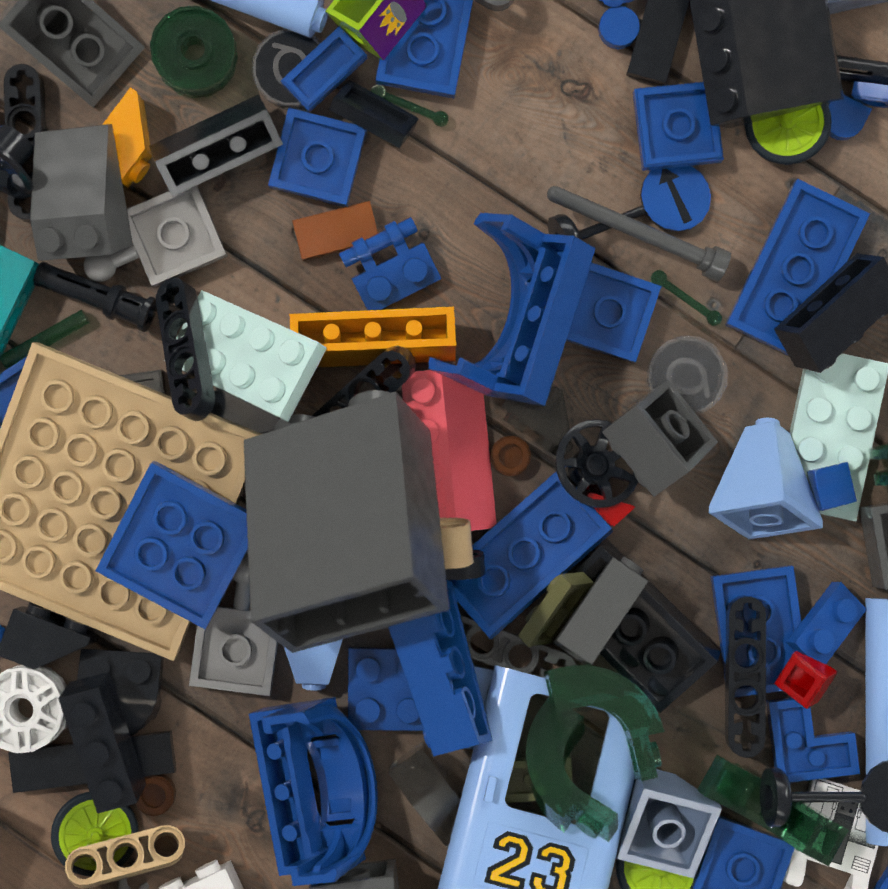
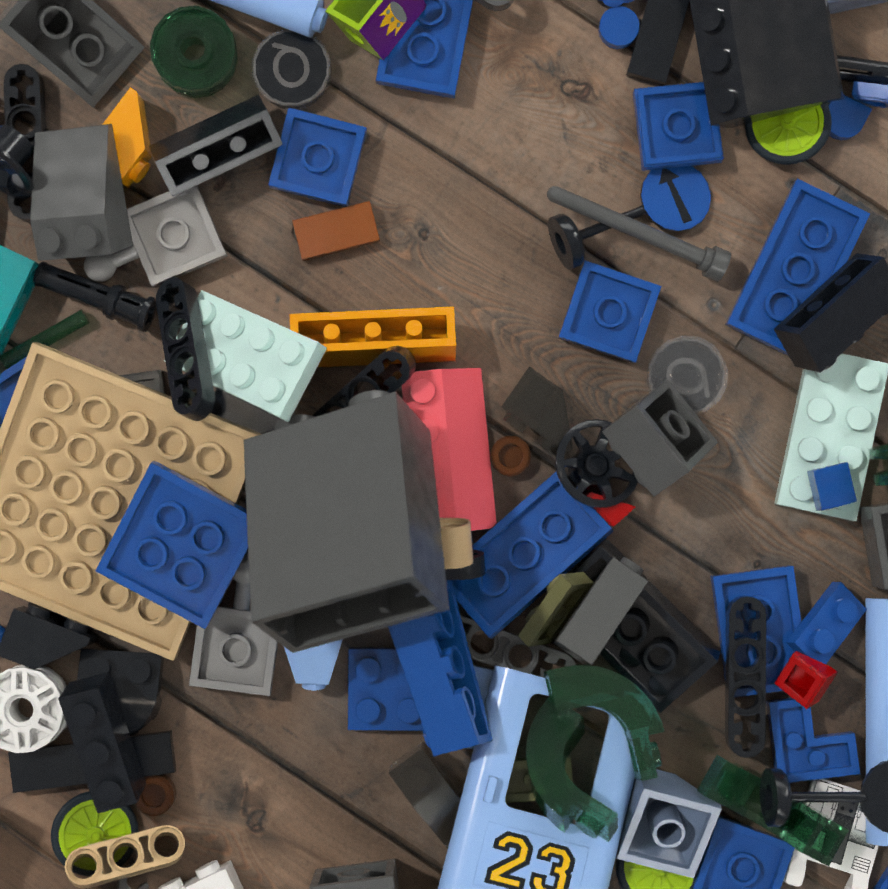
blue piece [249,697,378,886] -> none
blue tile [281,26,368,113] -> none
black tile [329,80,419,148] -> none
blue plate [339,217,442,310] -> none
clear green hinge [370,84,449,127] -> none
blue piece [429,213,596,406] -> none
clear green hinge [650,270,722,326] -> none
light blue slope [709,418,823,540] -> none

